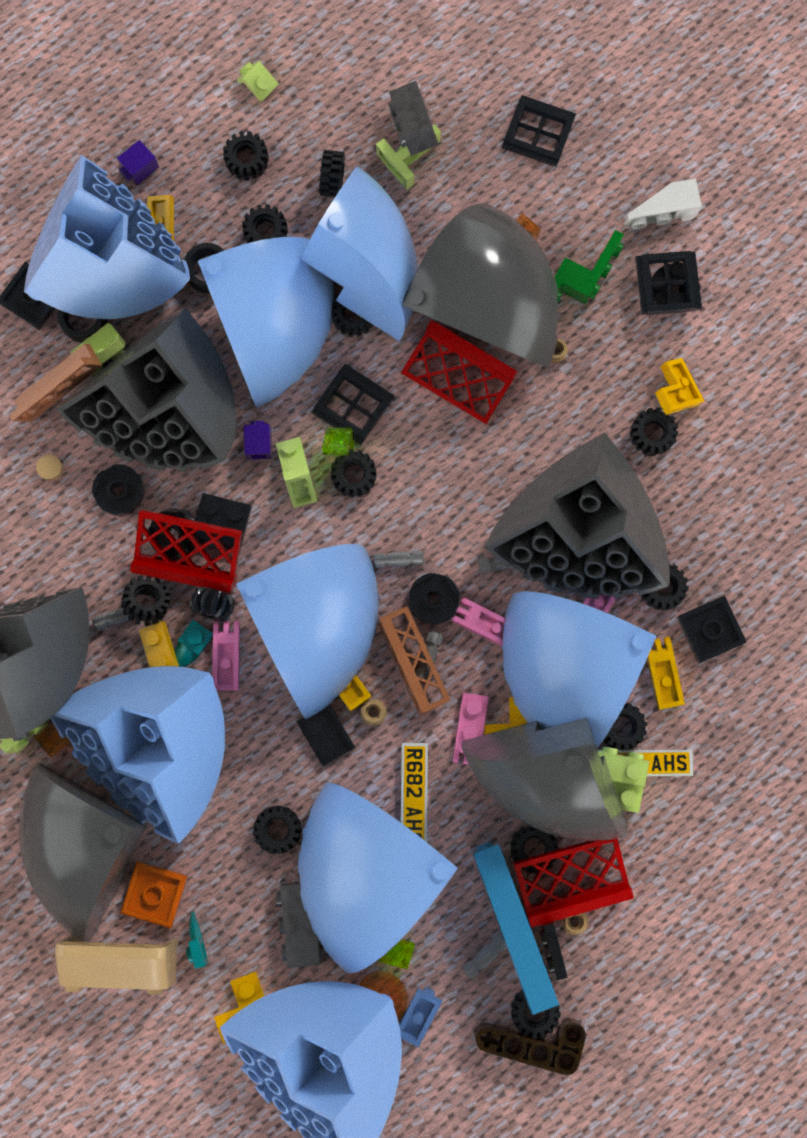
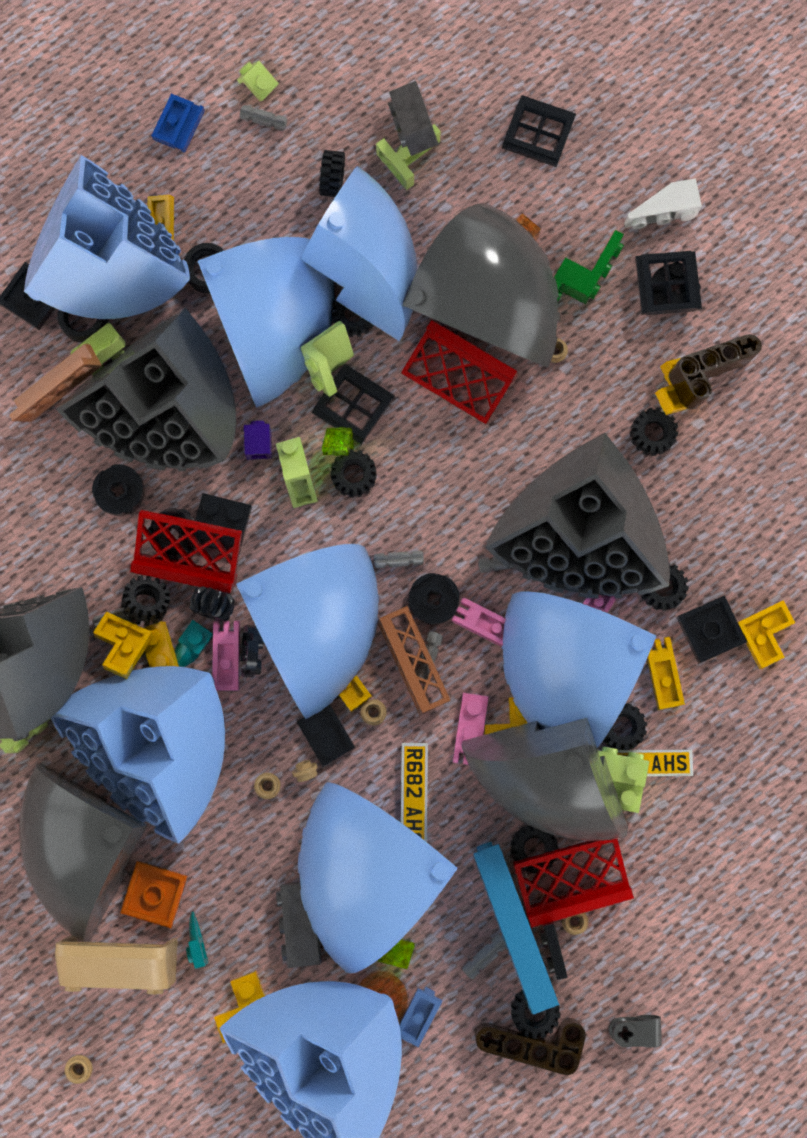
clear orange bracket [34,722,70,758] -> none
tan tile [36,455,63,481] -> none
dark purple brick [117,140,159,185] -> none
black tyre [223,131,269,180] -> none
black tyre [242,204,288,243] -> none
black tyre [253,806,302,854] -> none
none -> tan plate [65,1055,93,1084]
none -> yellow plate [93,611,153,679]
none -> blue plate [151,93,205,153]
none -> light grey axle [240,105,287,131]
none -> black plate [241,625,264,677]
none -> tan plate [254,773,281,799]
none -> tan plate [292,760,318,782]
none -> yellowish green bracket [300,321,354,397]
none -> dark grey piece [608,1015,662,1047]
none -> dark brown beam [668,334,762,410]
none -> yellow plate [738,600,795,669]

